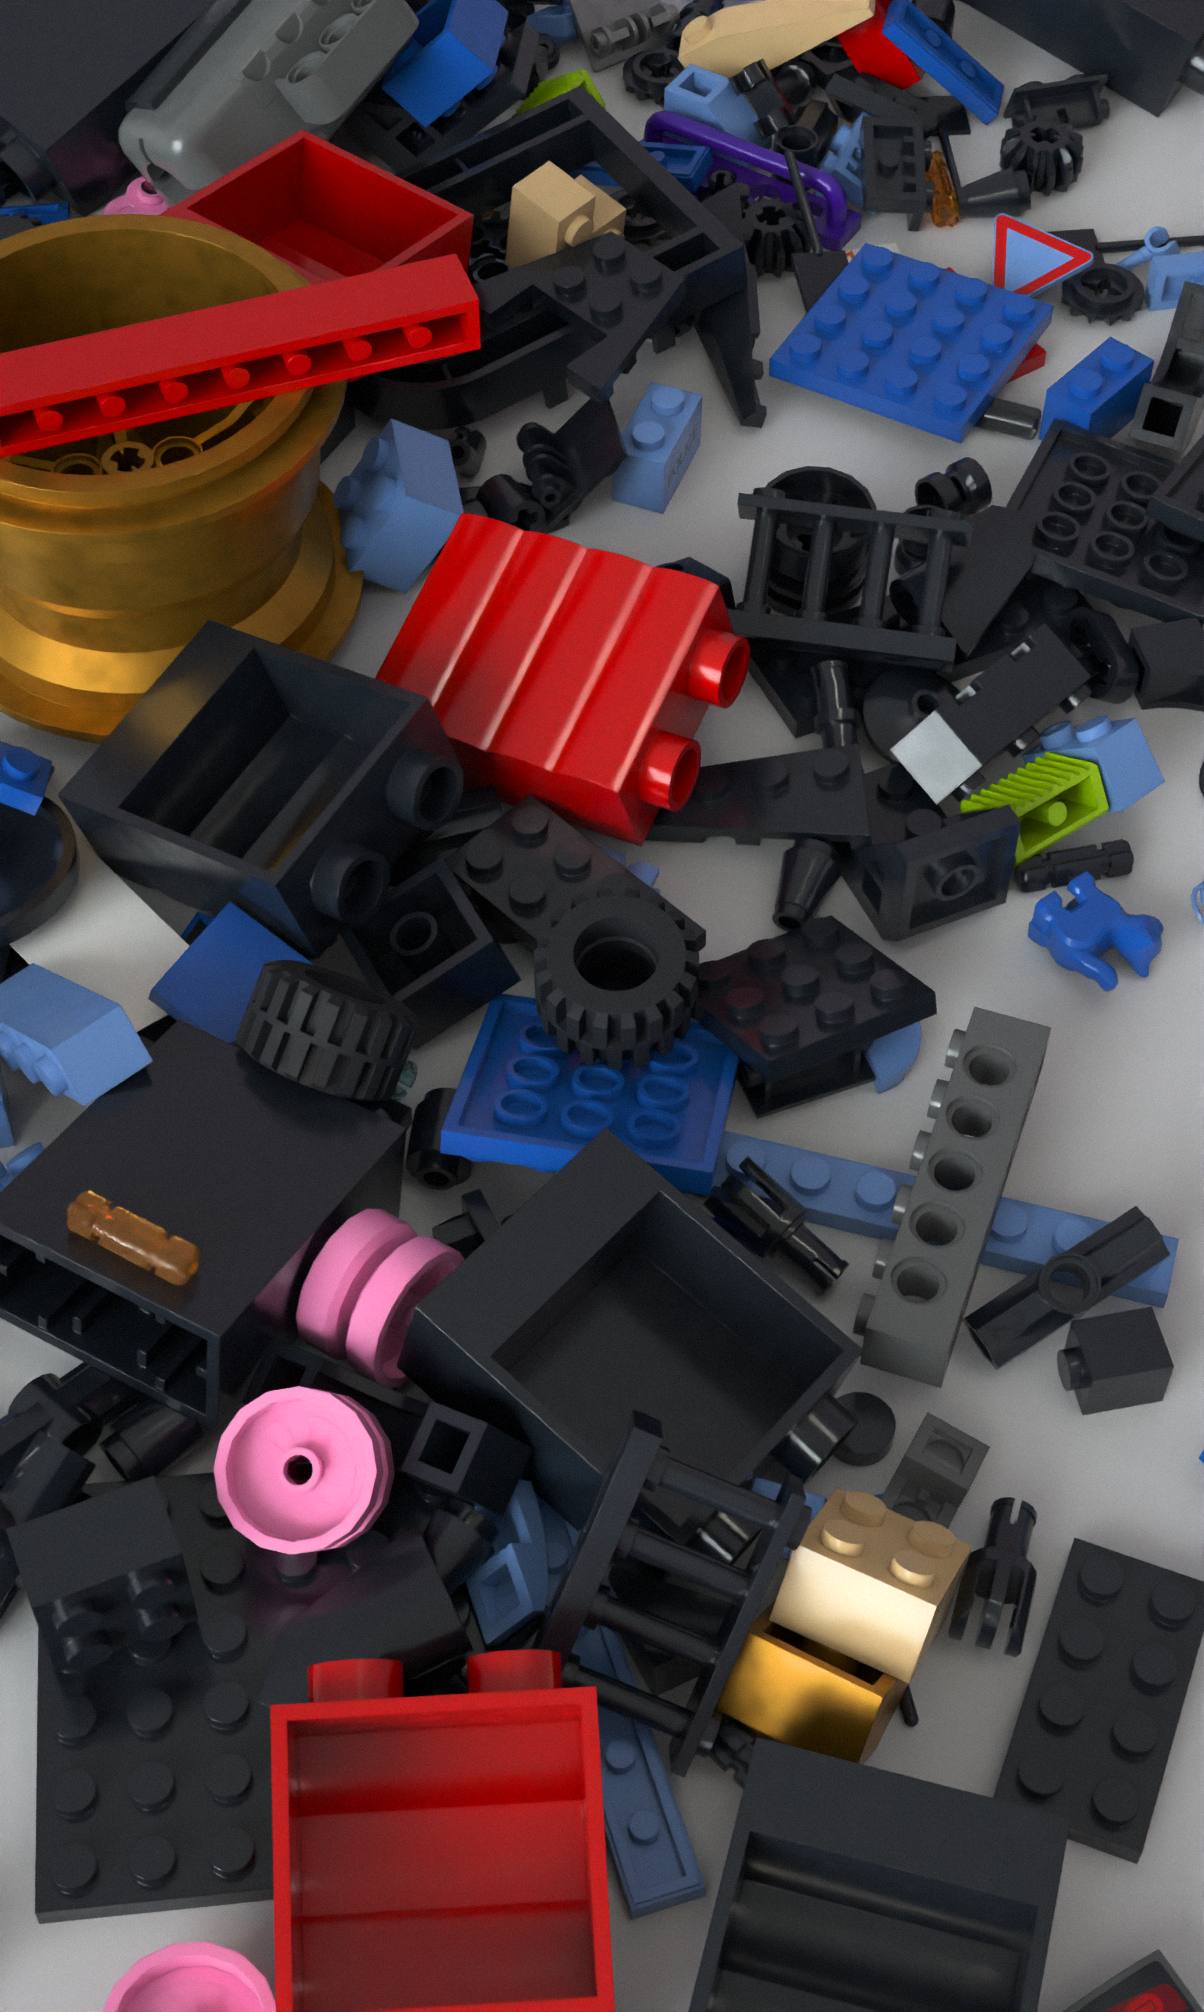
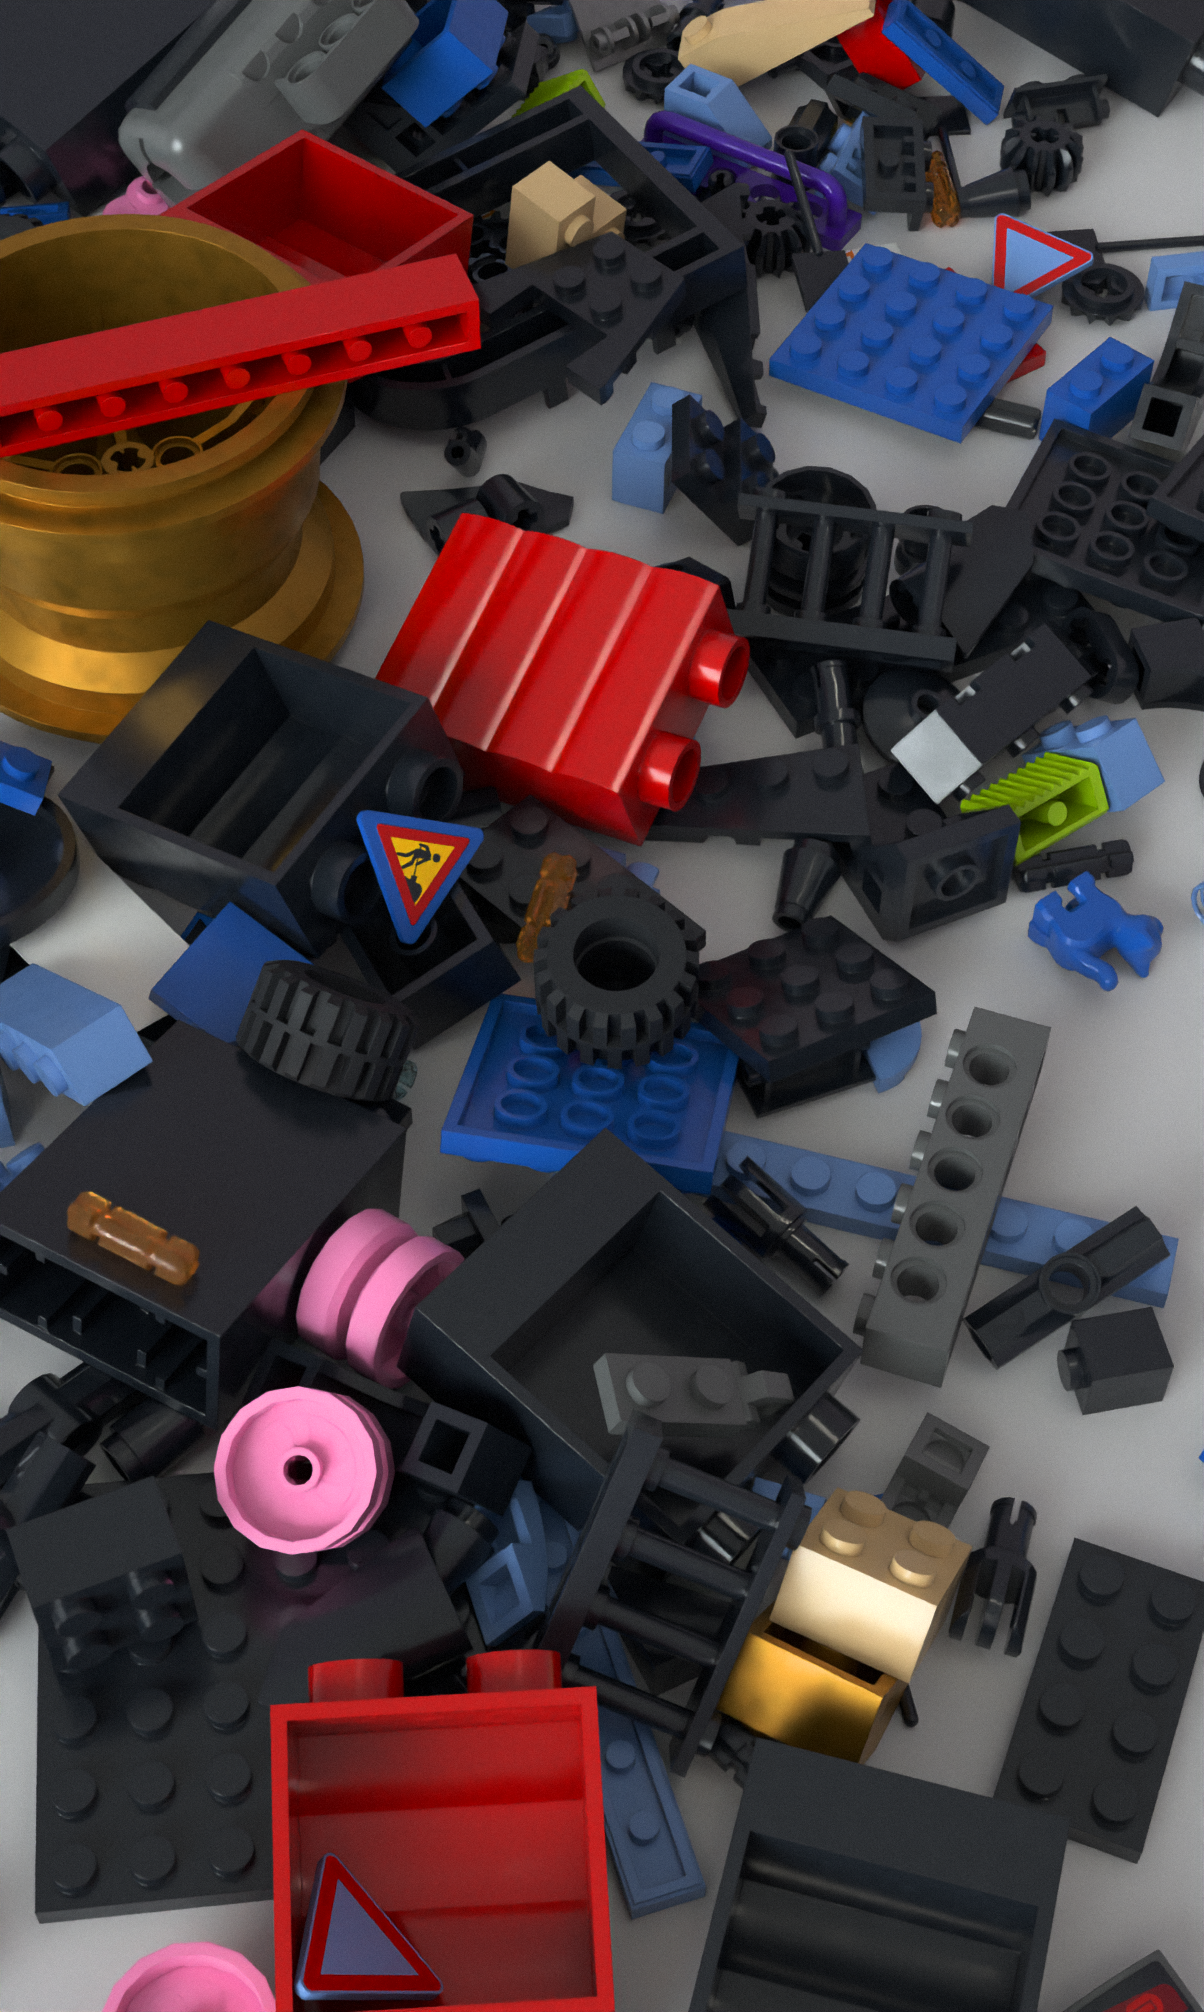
medium blue brick [333,418,464,594] -> none
black brick [405,1088,473,1190] -> none
black hinge [516,398,628,529] -> none
black bar [728,58,817,140] -> none
black tile [833,1392,896,1466] -> none
black wheel [914,457,992,515] -> none
medium blue hand [1115,226,1180,271] -> none
none -> piece [294,1853,443,2000]
none -> piece [357,810,484,944]
none -> clear orange axle [516,852,577,963]
none -> dark grey hinge [593,1353,795,1438]
none -> black plate [671,394,779,547]

